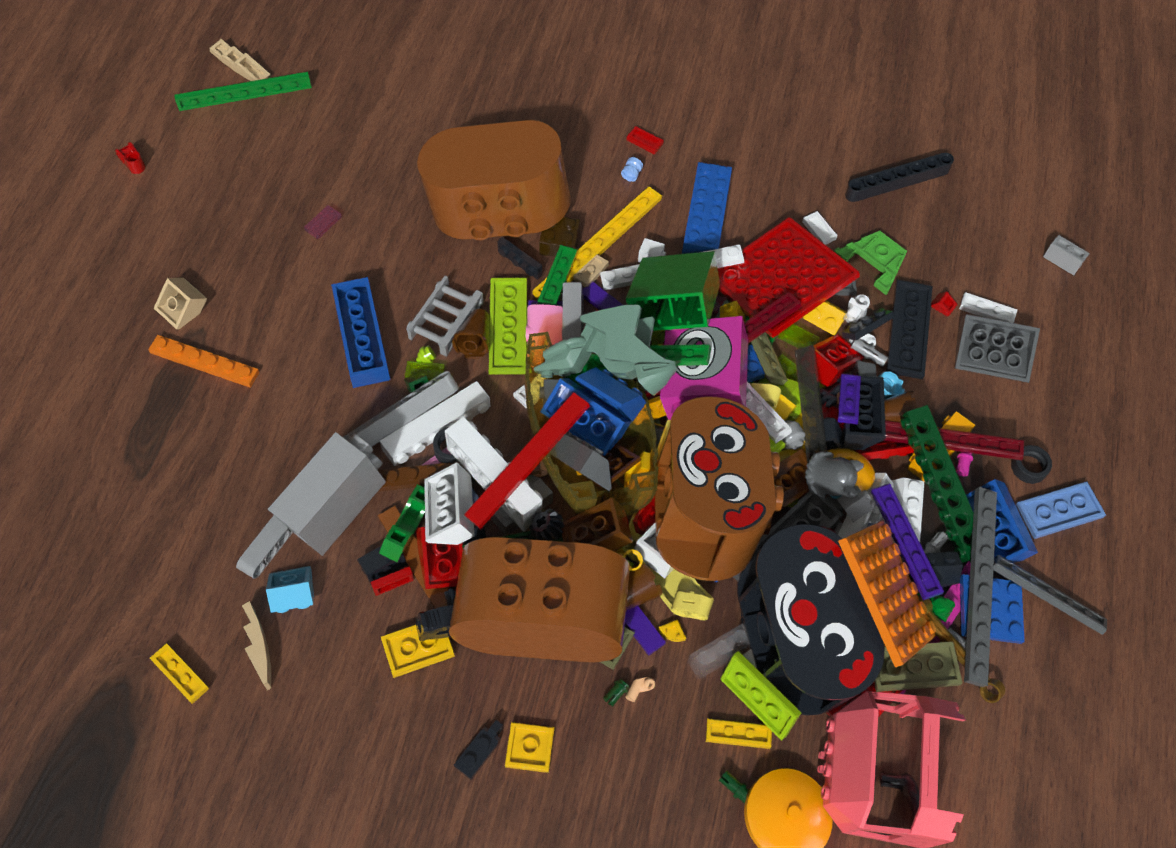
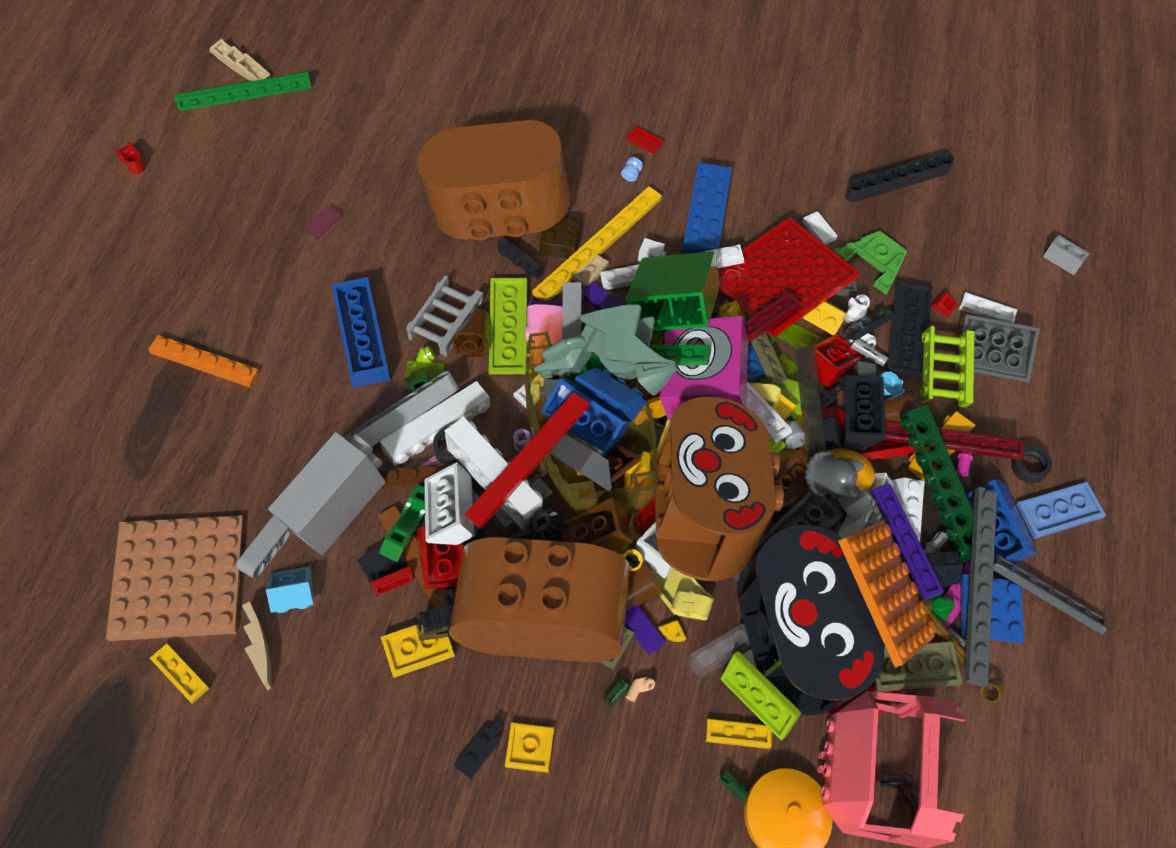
tan slope [154,278,207,329] -> none
green plate [538,245,577,306] -> none
dark purple tile [838,374,861,424] -> none
none -> nougat plate [106,516,244,641]
none -> lavender bush [513,429,531,453]
none -> lime fence [920,326,974,408]

